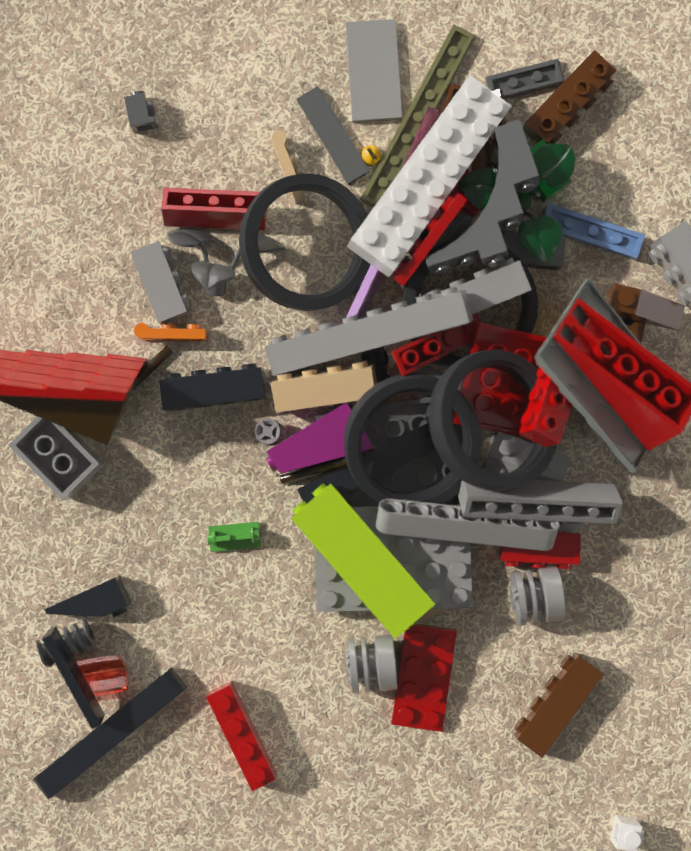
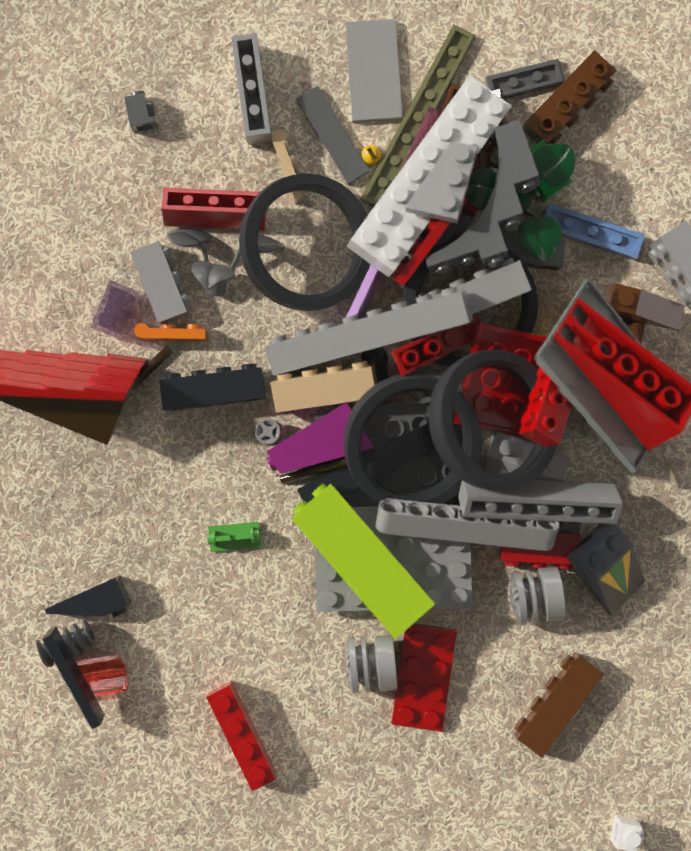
light grey brick [8,417,105,500] -> none
black beam [32,667,187,800] -> none
none -> clear purple brick [90,280,138,340]
none -> light grey brick [231,33,272,145]
none -> light grey wing [405,141,478,223]
none -> black slope [566,523,645,616]

